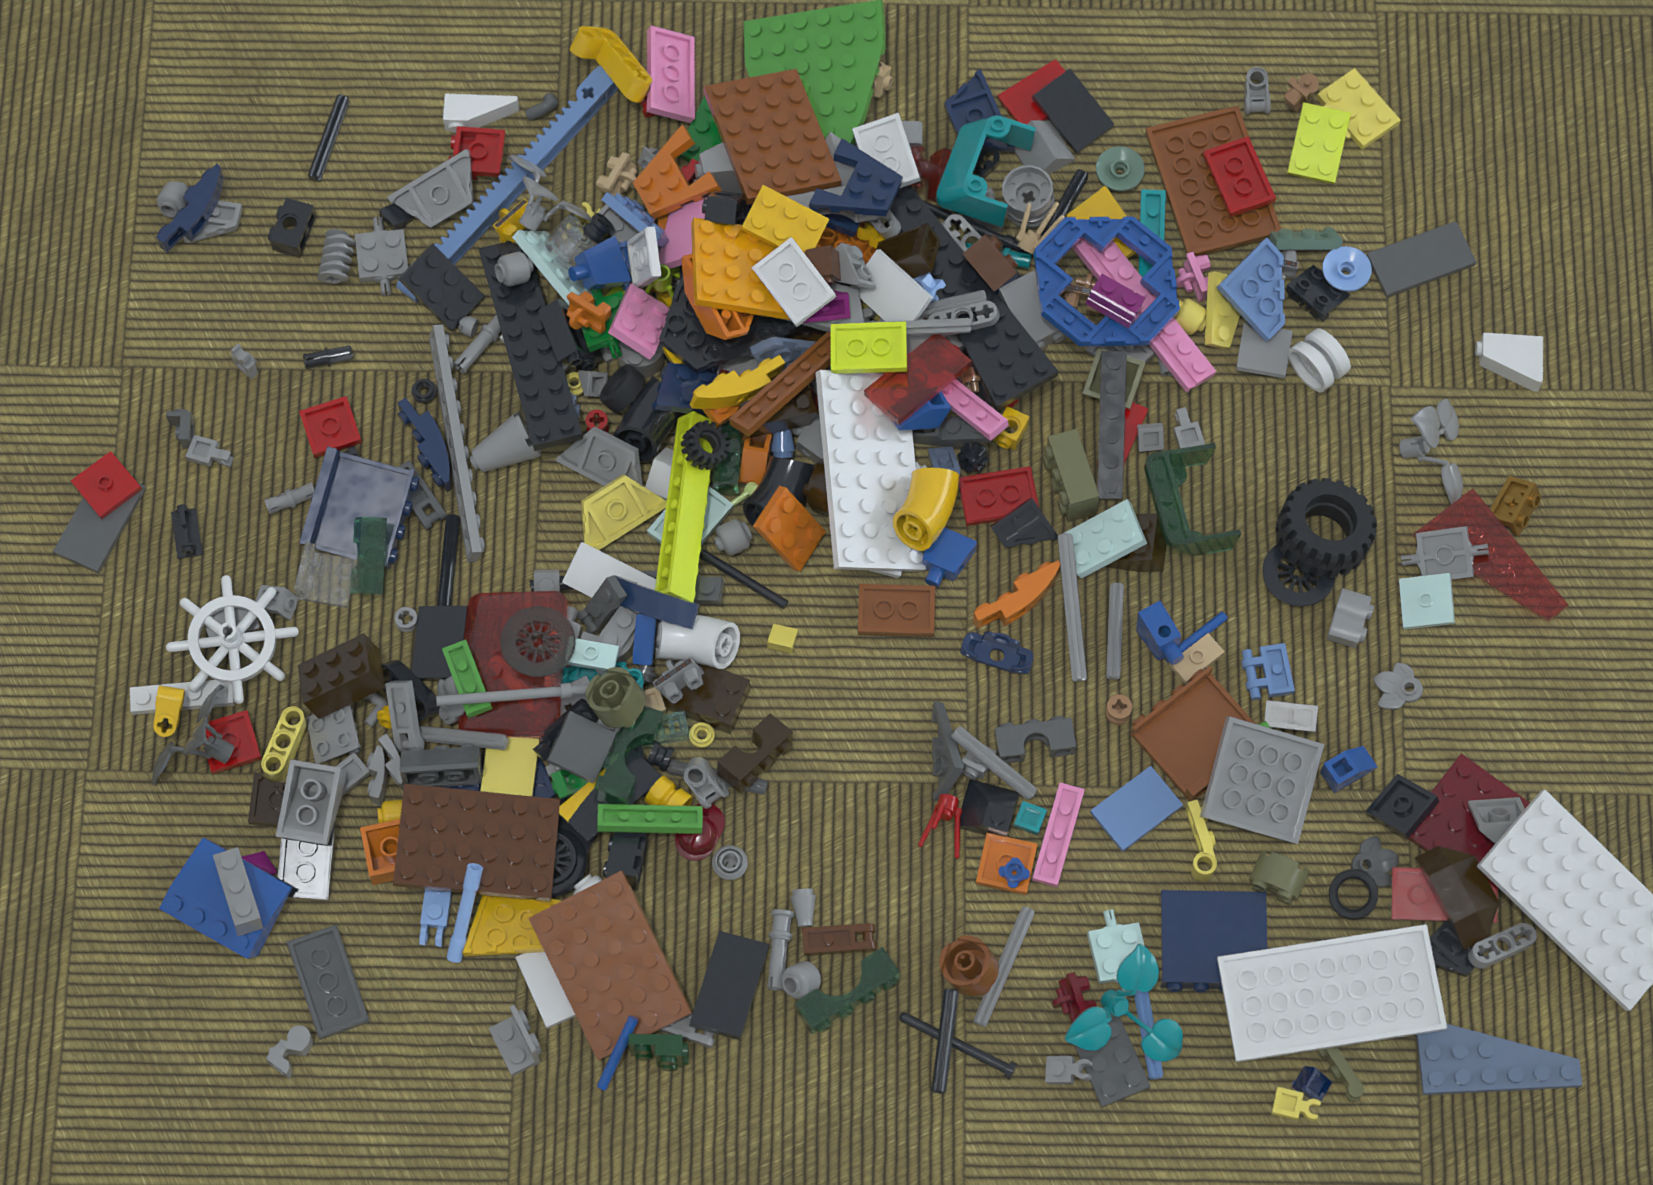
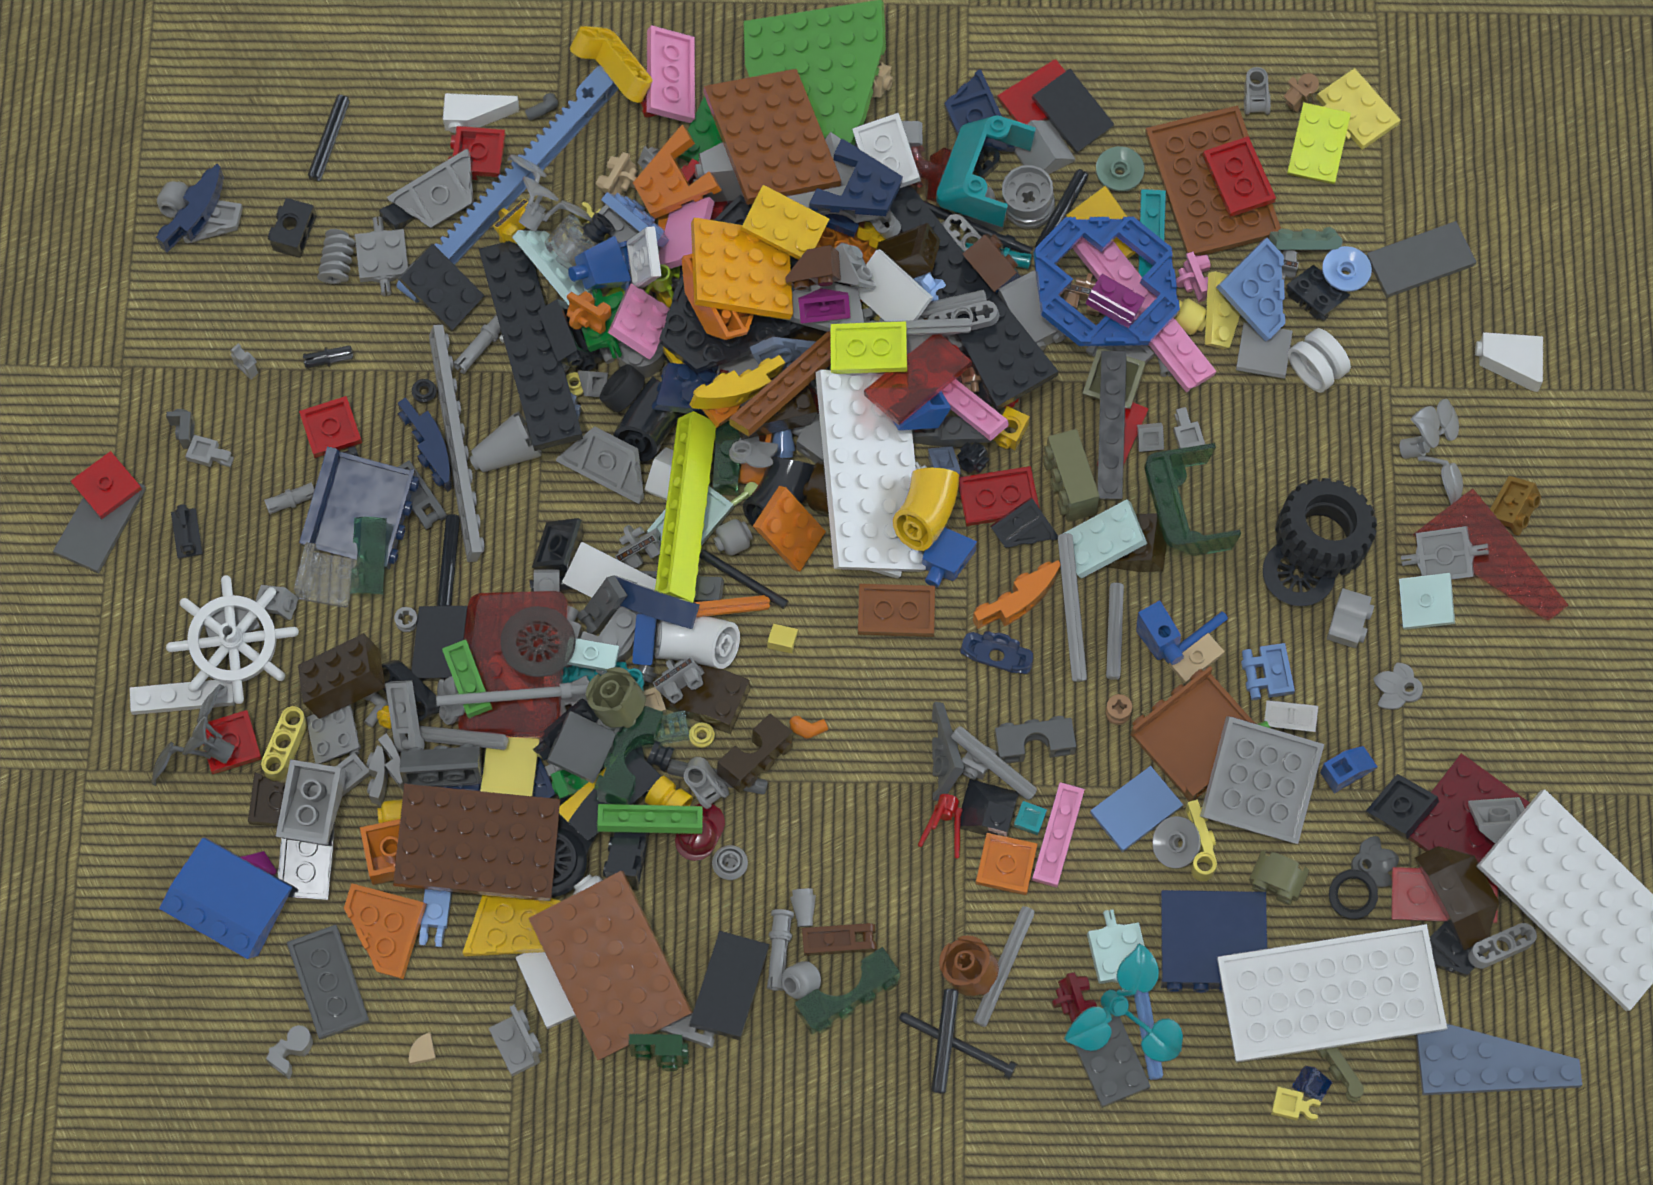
yellow piece [153,685,185,737] -> none
light grey brick [213,847,263,936] -> none
light blue piece [447,863,483,962] -> none
light grey hinge [458,316,479,338] -> none
light grey head [495,252,533,287] -> none
light yellow wing [581,474,667,550] -> none
red bush [585,409,609,433] -> none
blue bar [597,1015,638,1090] -> none
black tyre [681,420,730,470] -> none
black brick [702,190,744,225] -> none
white tile [751,237,837,327] -> none
blue plate [999,858,1030,888] -> none
tan plant [1016,202,1065,254] -> none
light grey plate [1045,1056,1092,1085] -> none
none -> orange plate [344,883,426,980]
none -> tan tile [409,1033,436,1065]
none -> black slope [532,518,584,576]
none -> light grey hips [615,525,661,568]
none -> orange axle [694,595,770,617]
none -> light grey plate [729,436,778,468]
none -> orange arm [789,716,828,739]
none -> light grey dish [1153,816,1201,868]

